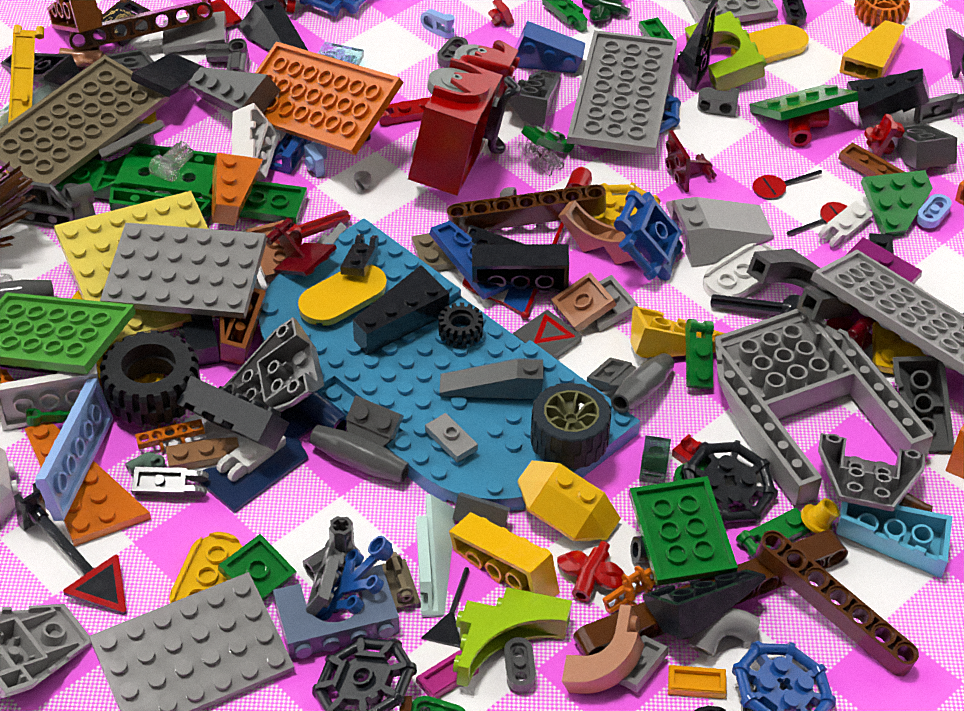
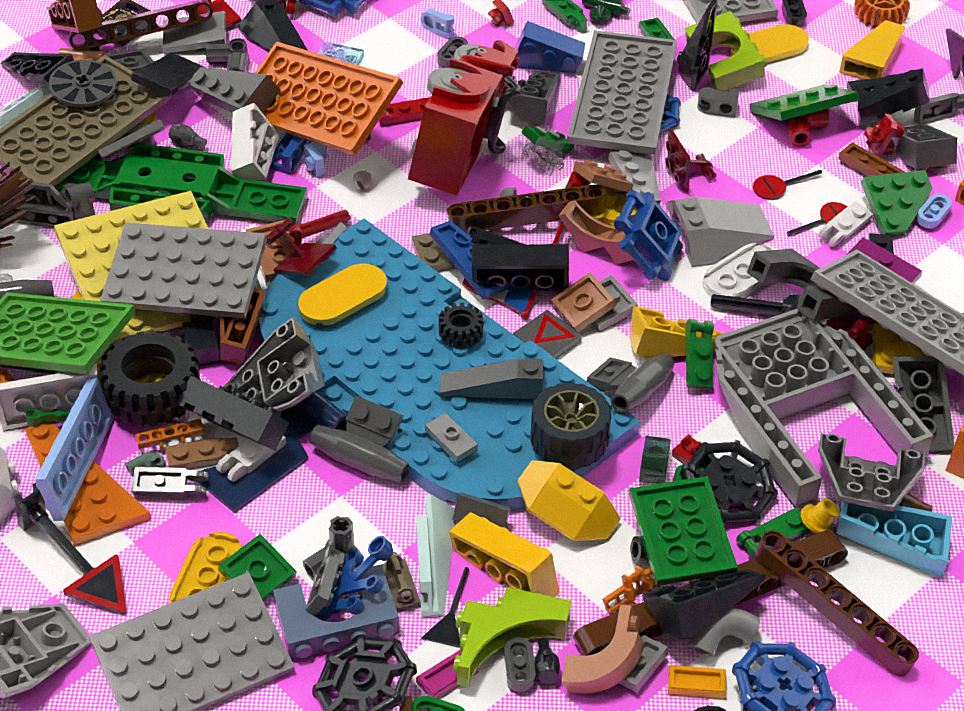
yellow piece [6,24,44,178] -> none
clear piece [149,141,193,182] -> none
orange wedge [211,152,263,226] -> none
black hinge [340,234,379,277] -> none
black wedge [353,265,449,355] -> none
red plant [557,541,625,602] -> none
none -> dark grey piece [49,60,117,107]
none -> dark grey piece [168,124,207,147]
none -> black piece [535,638,560,684]
none -> nougat plate [573,160,634,192]
none -> light grey wing [608,150,661,204]

